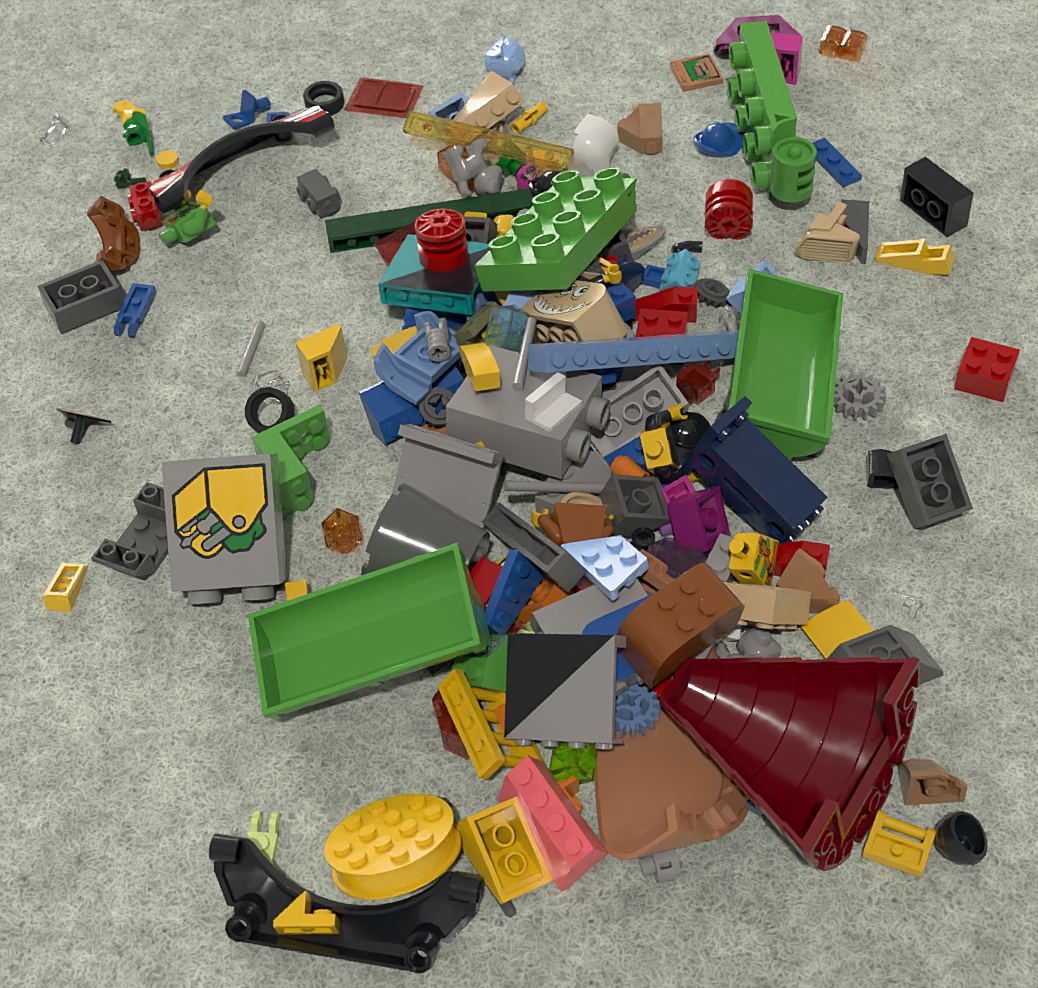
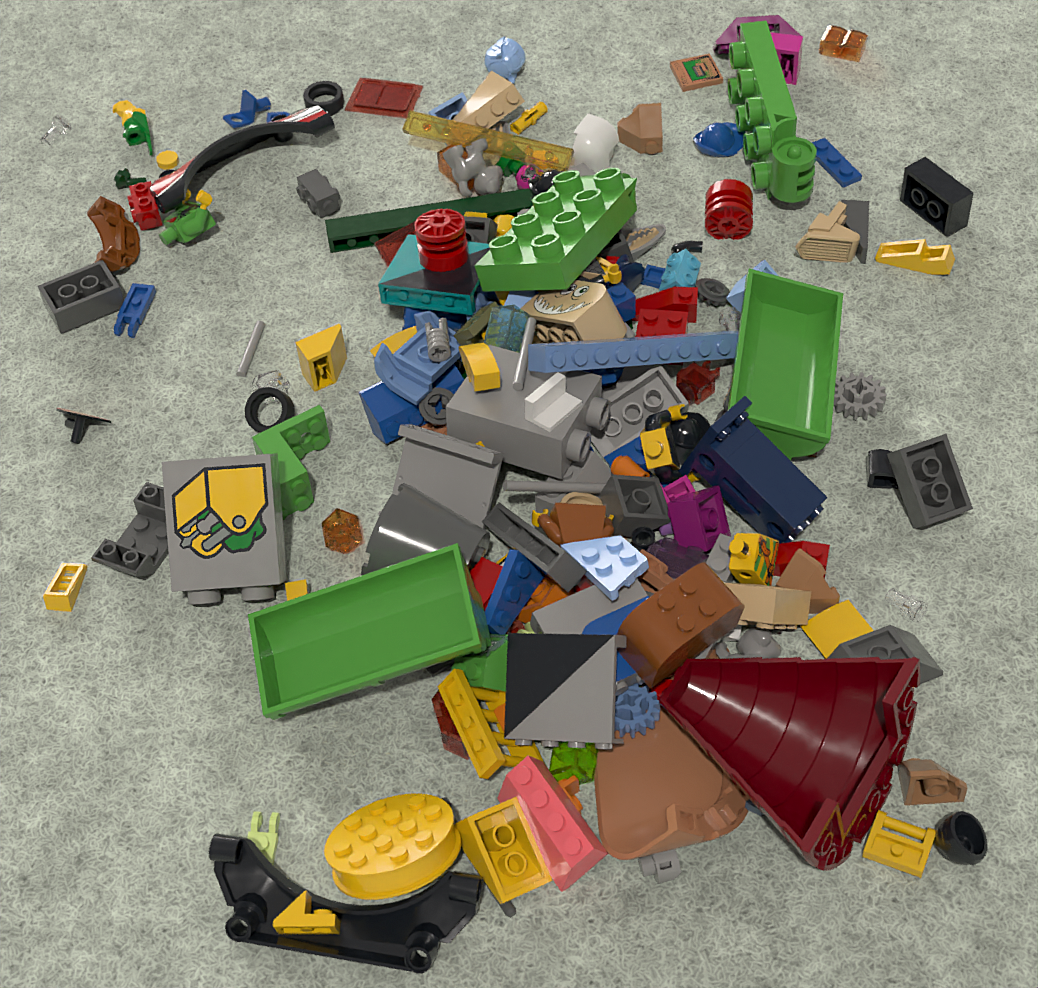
red brick [954,337,1020,403] -> none

